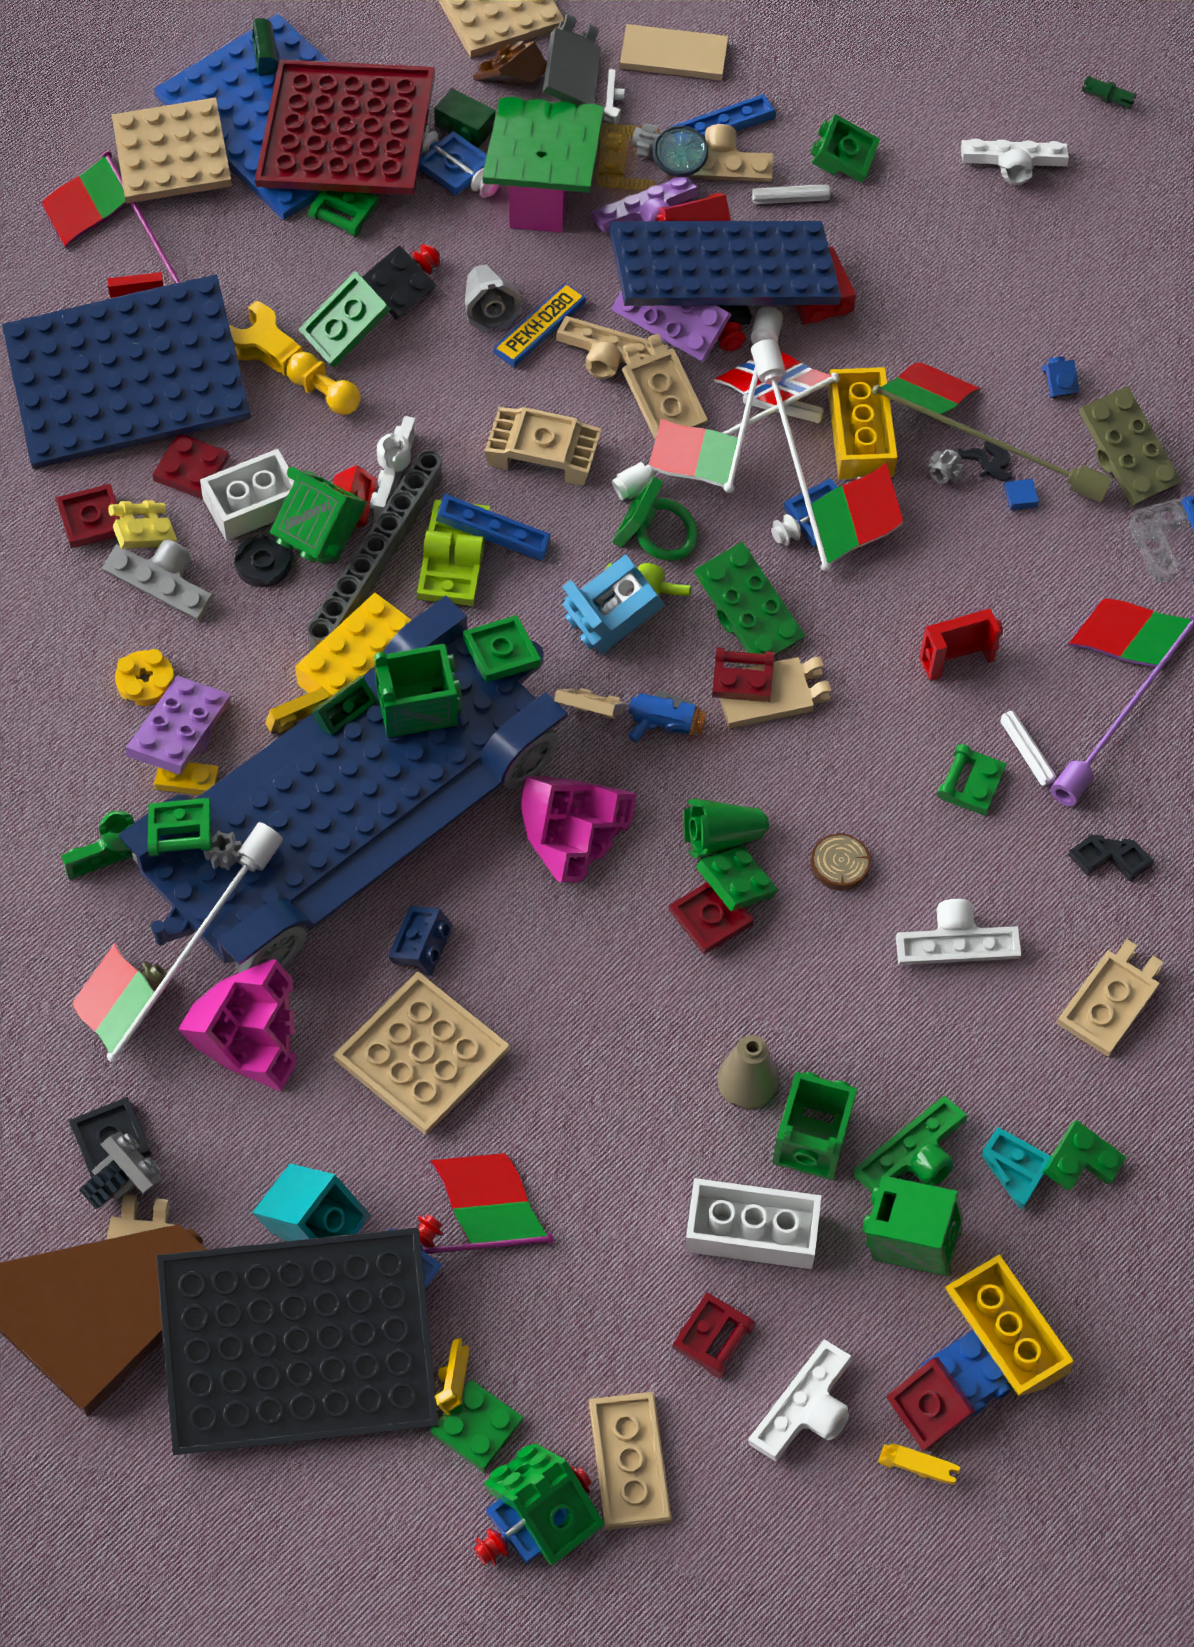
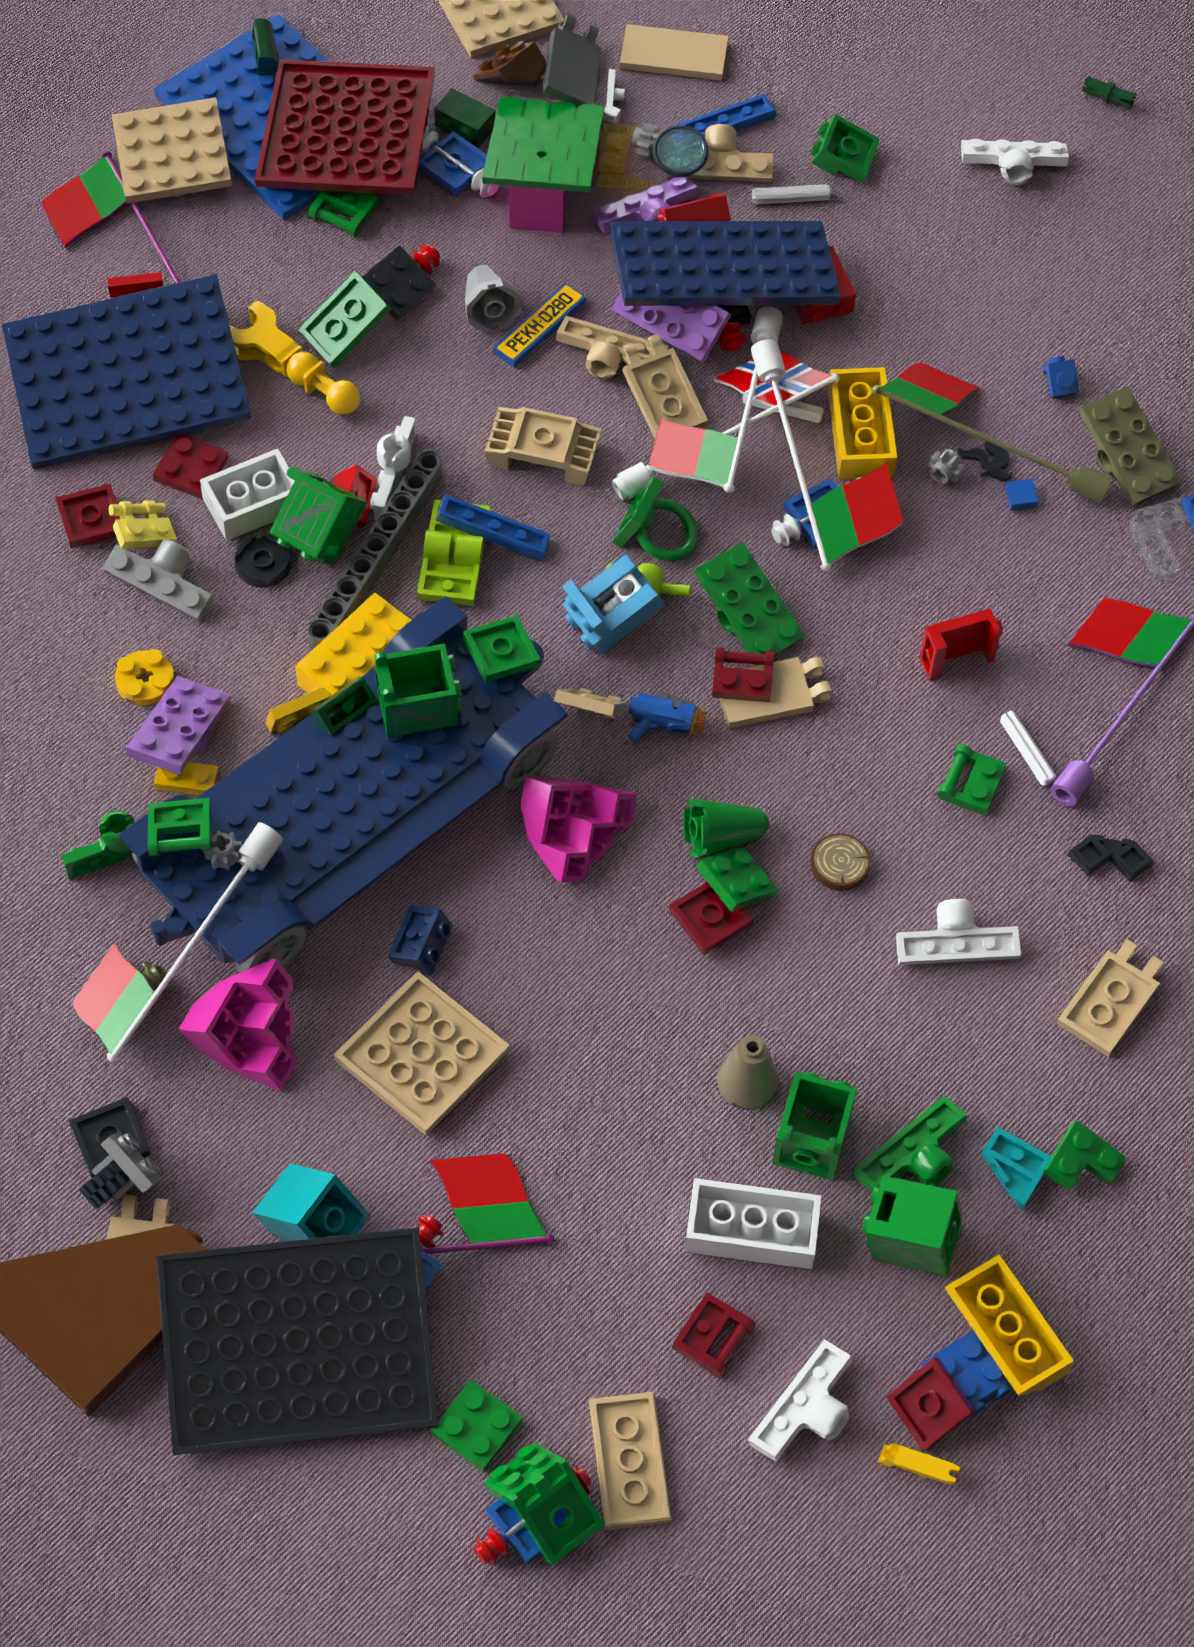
yellow piece [435,1338,469,1416] -> none

